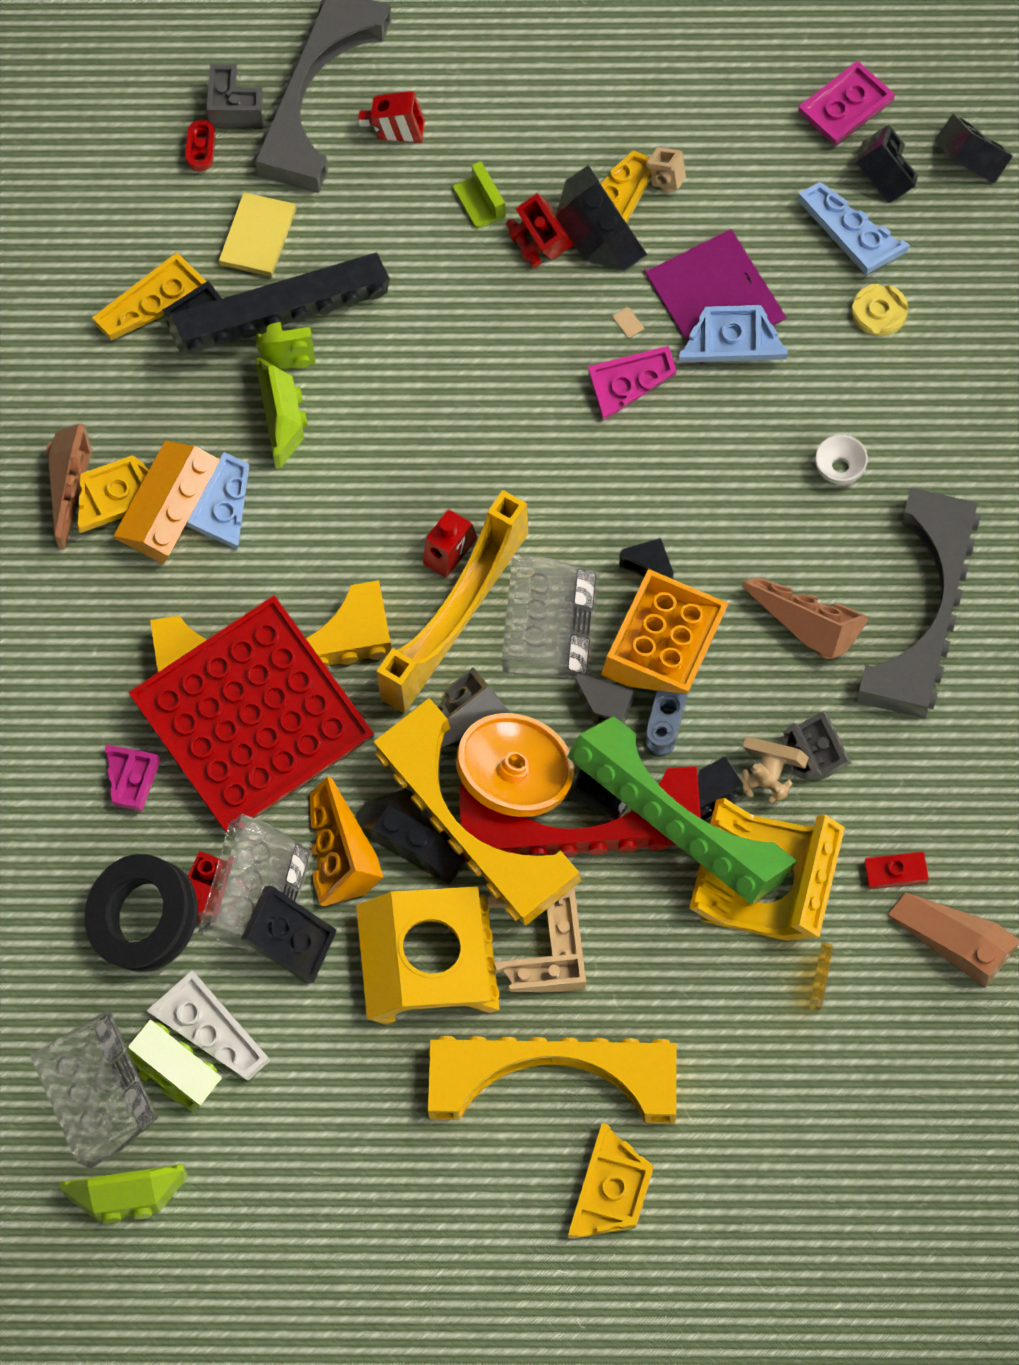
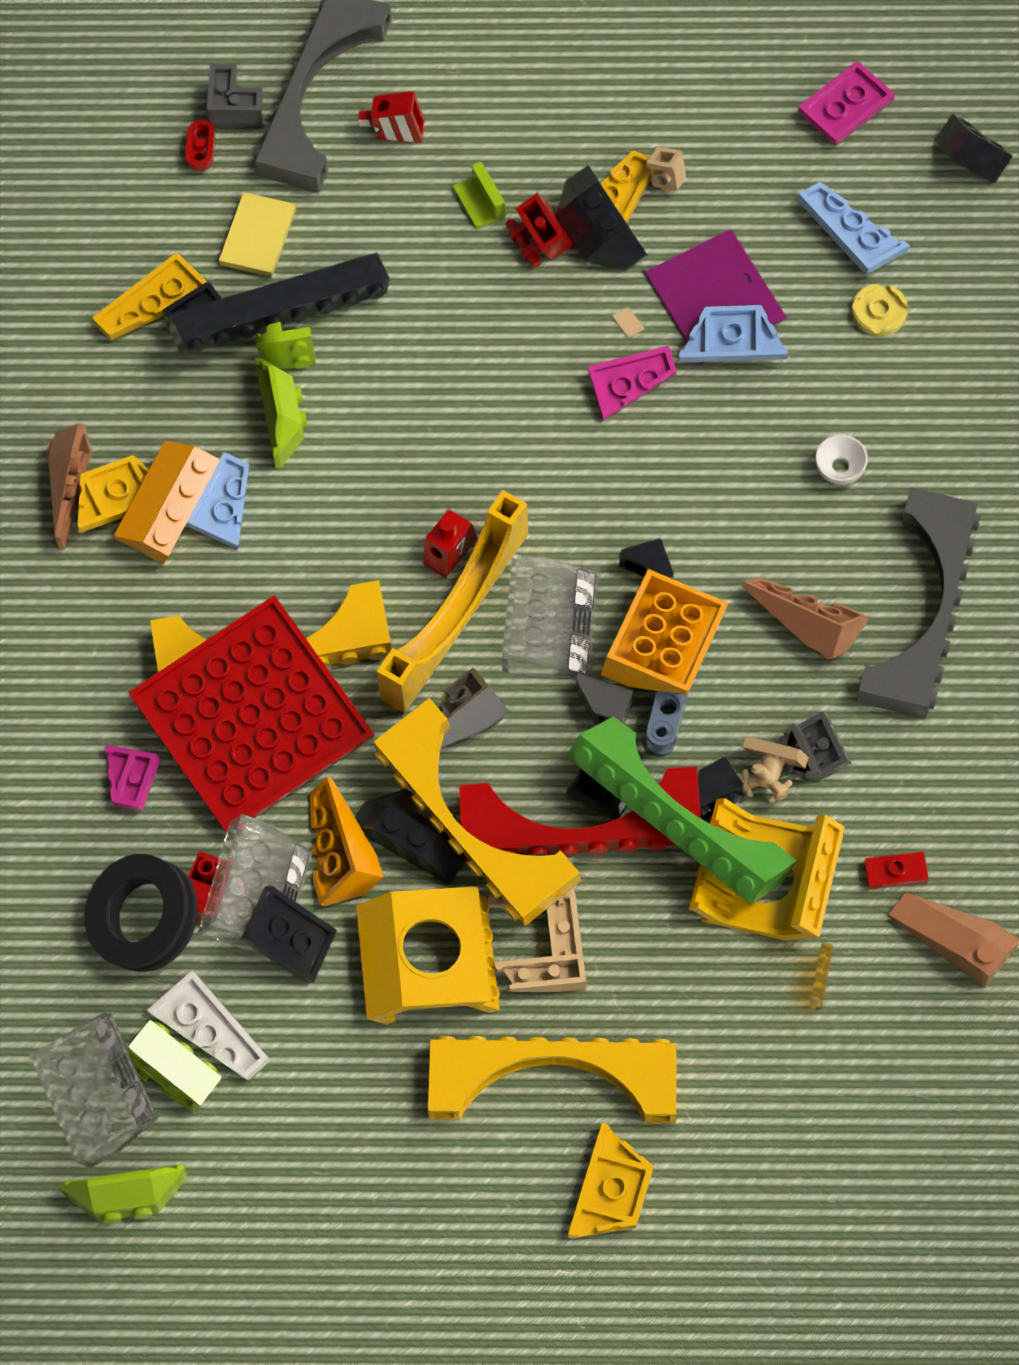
light orange dish [456,713,574,817] -> none
black panel [856,124,918,203] -> none

